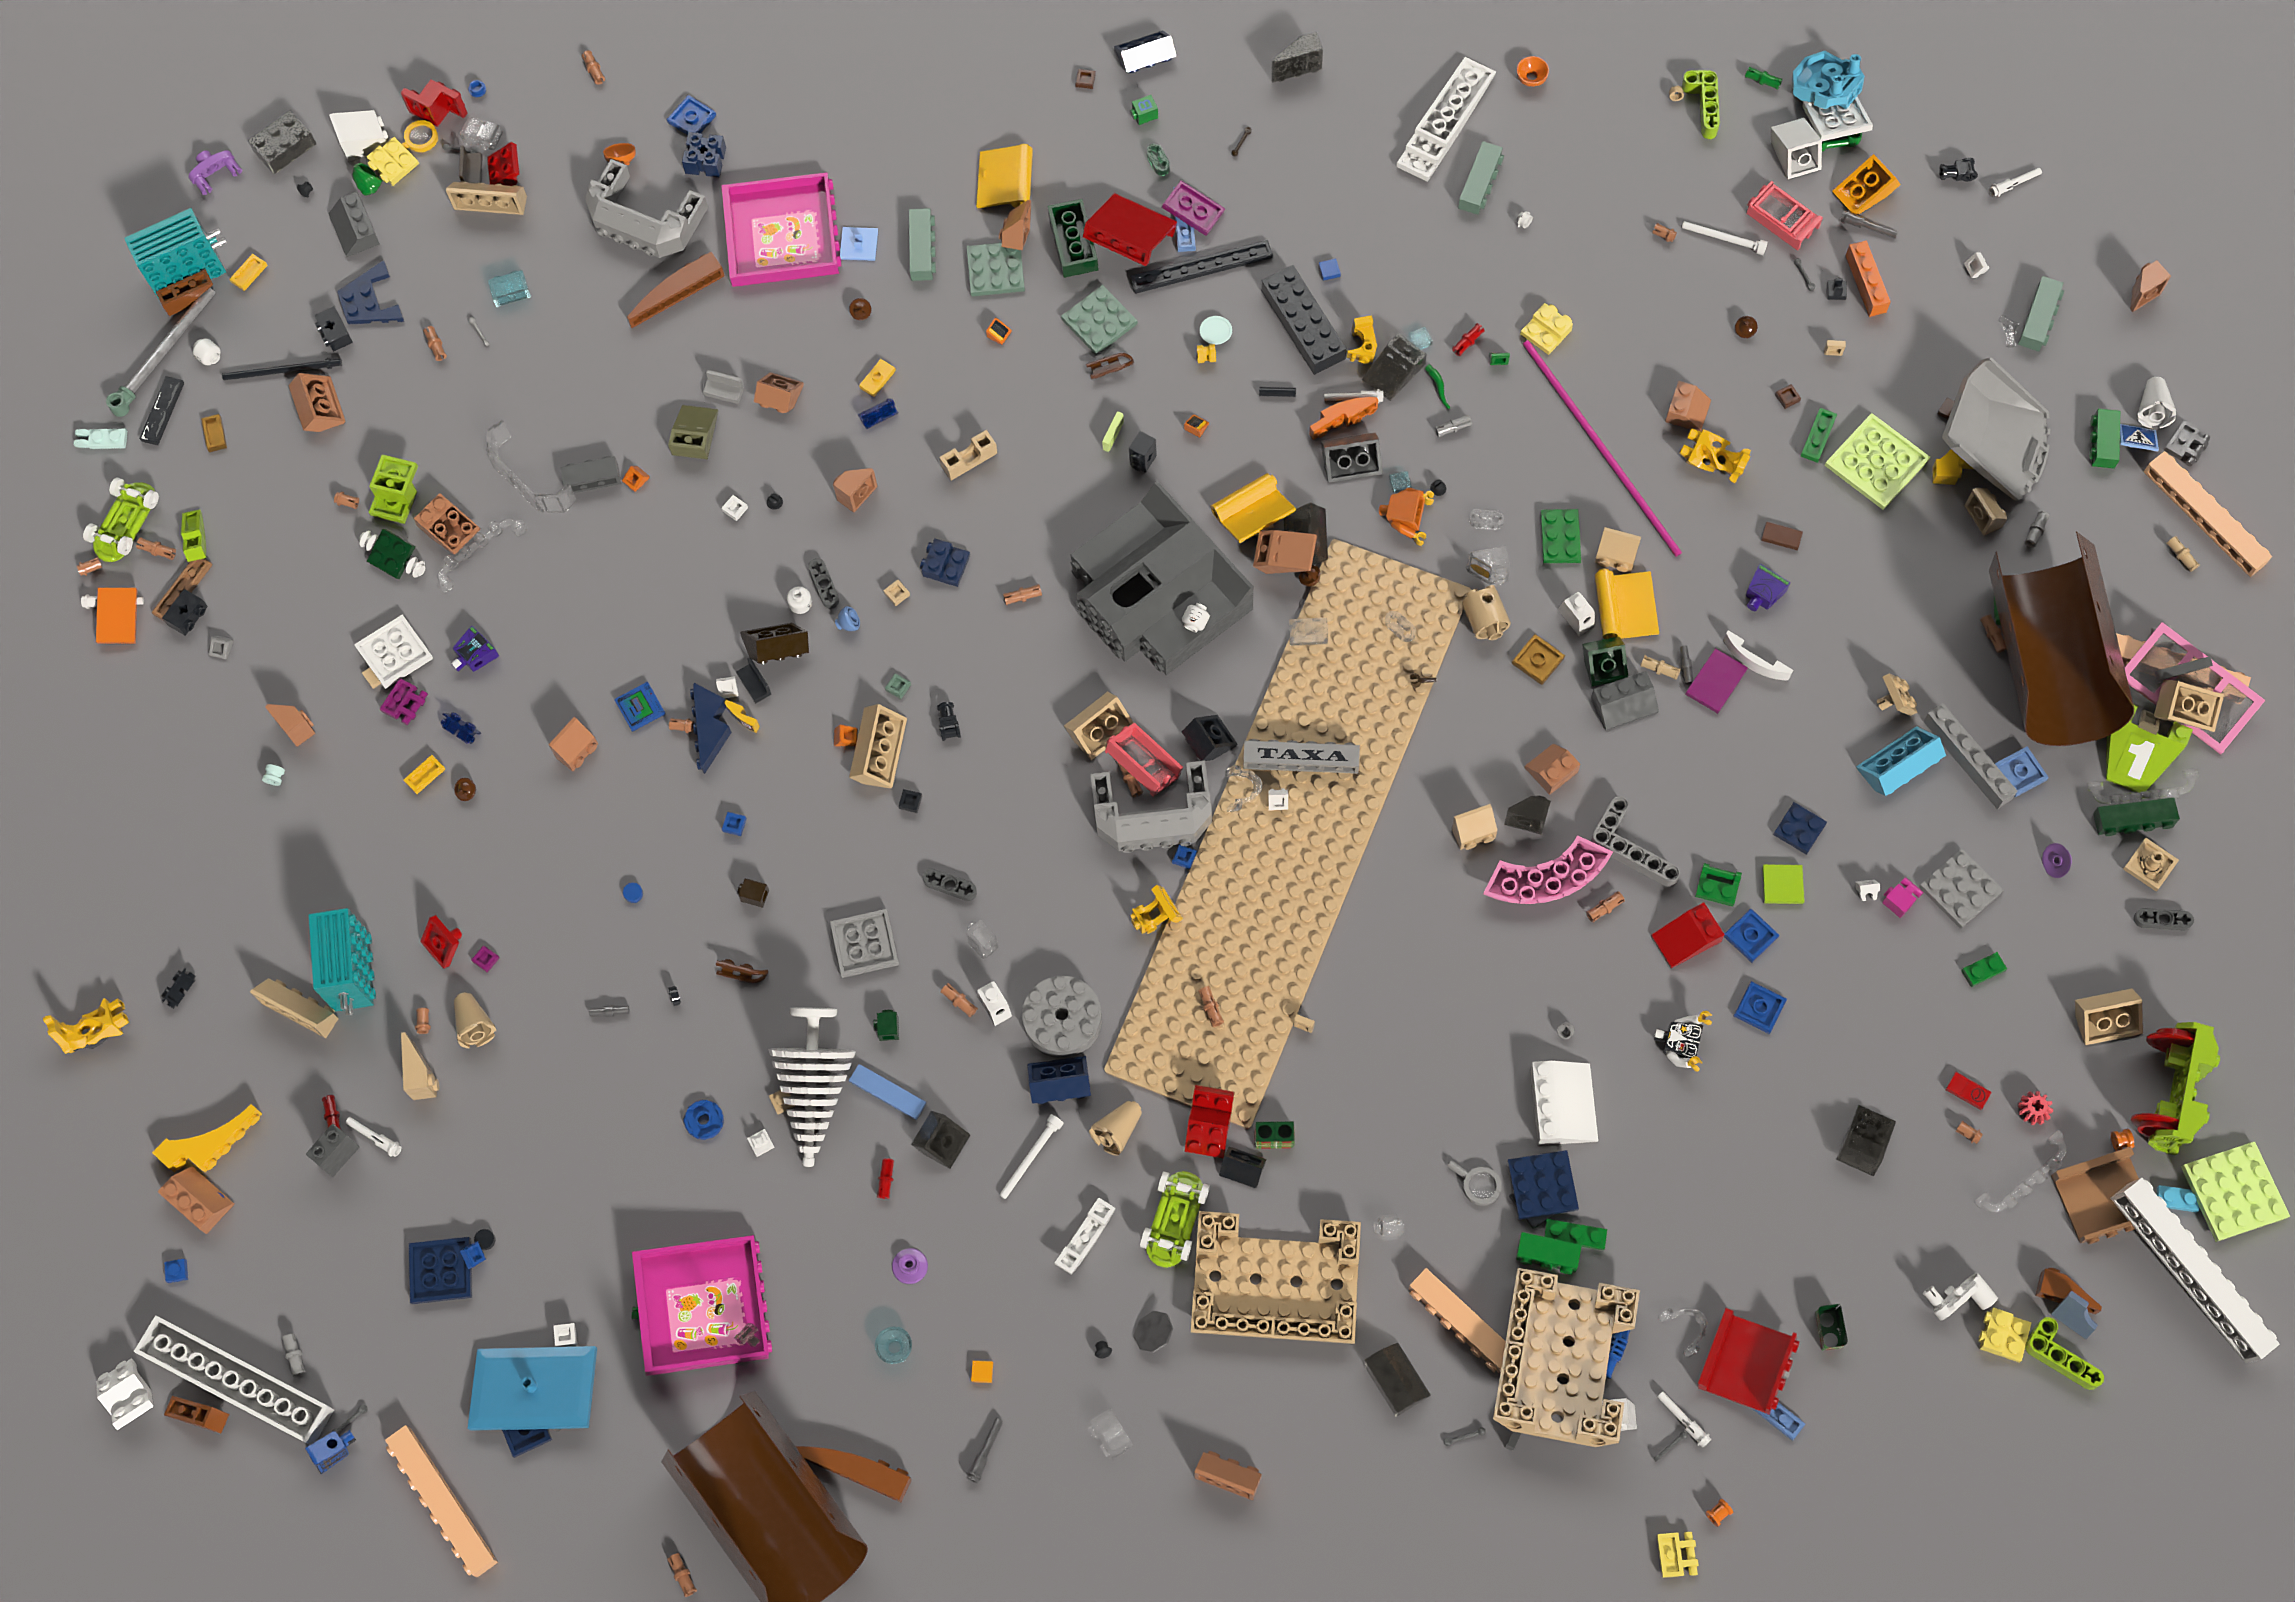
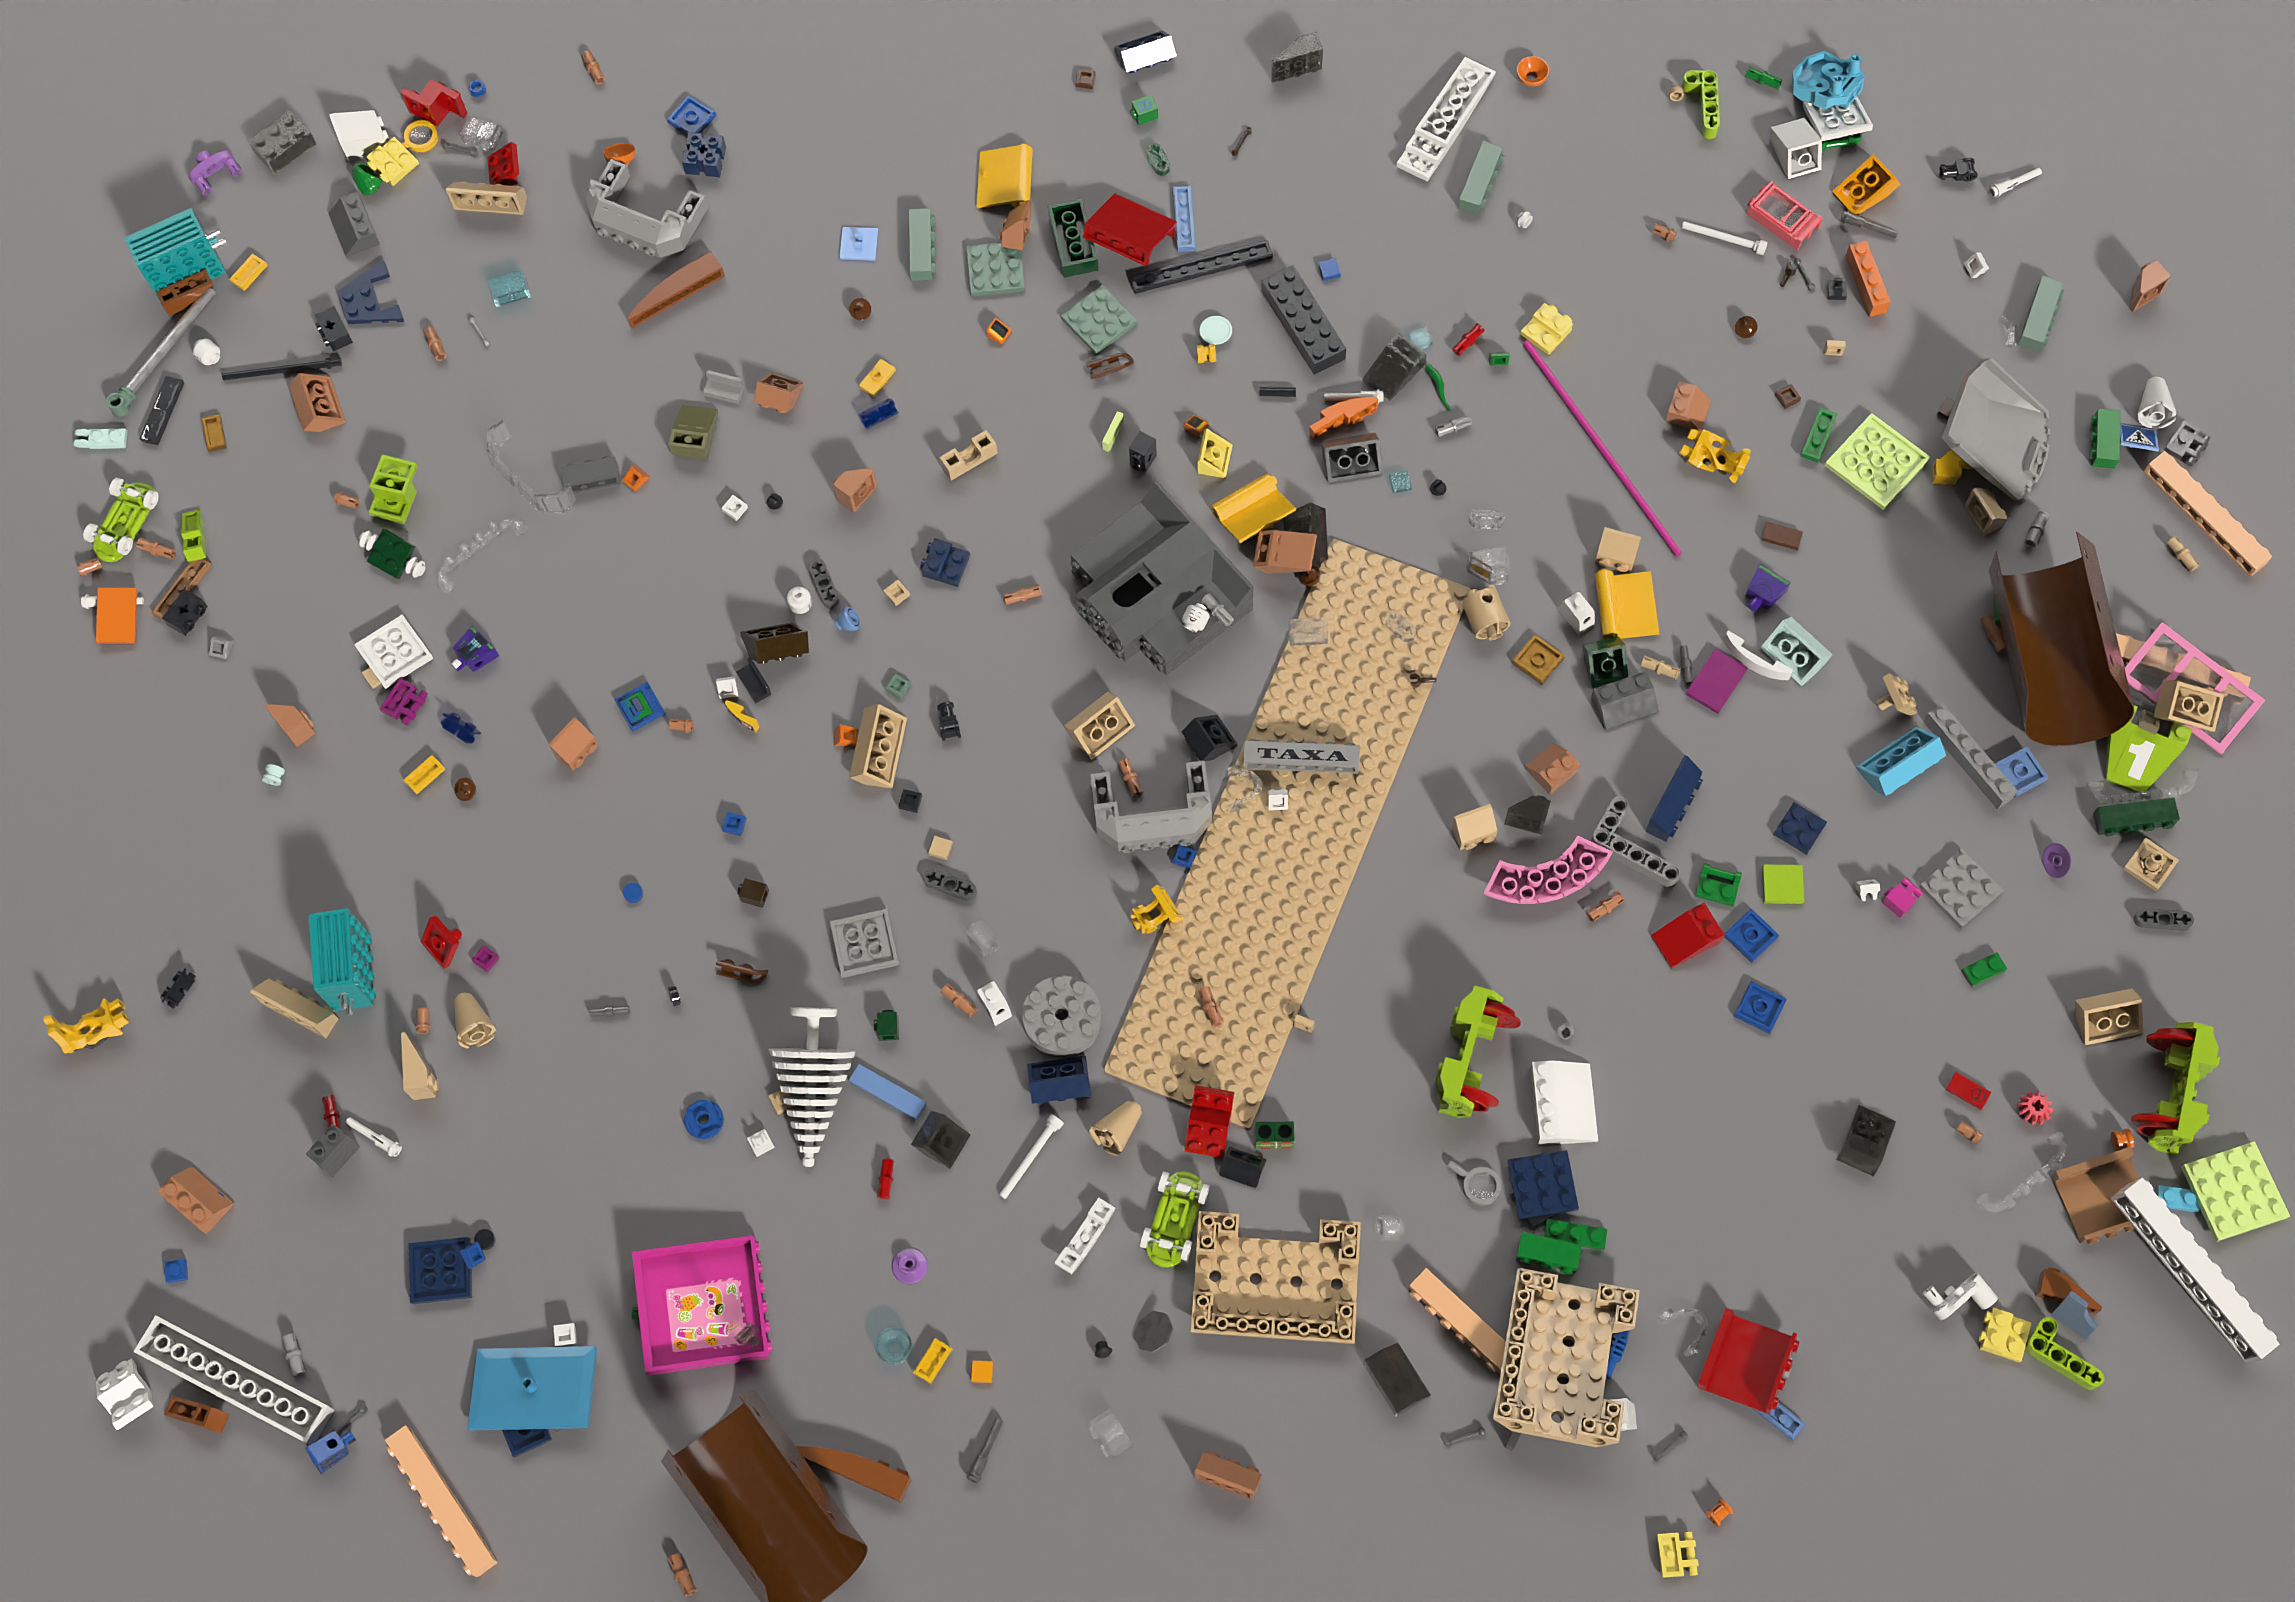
yellow arch [152,1104,262,1173] -> none
black piece [297,182,313,198] -> none
nougat slope [414,493,481,555] -> none
dark brown panel [459,146,483,184] -> none
dark blue slope [690,683,732,774] -> none
dark pink panel [722,172,842,287] -> none
coral door [1105,723,1183,797] -> none
magenta tile [1161,180,1225,236] -> none
yellow tile [1346,315,1377,364] -> none
orange torso [1379,488,1434,546] -> none
green plate [1541,509,1581,563] -> none
torso [1654,1011,1712,1072] -> none
white pin [1657,1391,1712,1448] -> none
dark green piece [1815,1304,1848,1351] -> none
dark grey beam [2155,656,2213,681] -> none
none -> yellow plate [913,1338,953,1384]
none -> tan tile [928,836,953,860]
none -> light yellow slope [1197,429,1233,478]
none -> light grey axle [1201,593,1234,626]
none -> lime piece [1434,985,1521,1118]
none -> dark blue slope [1646,755,1703,842]
none -> light aqua slope [1760,617,1833,686]
none -> dark brown hand [1780,262,1798,287]

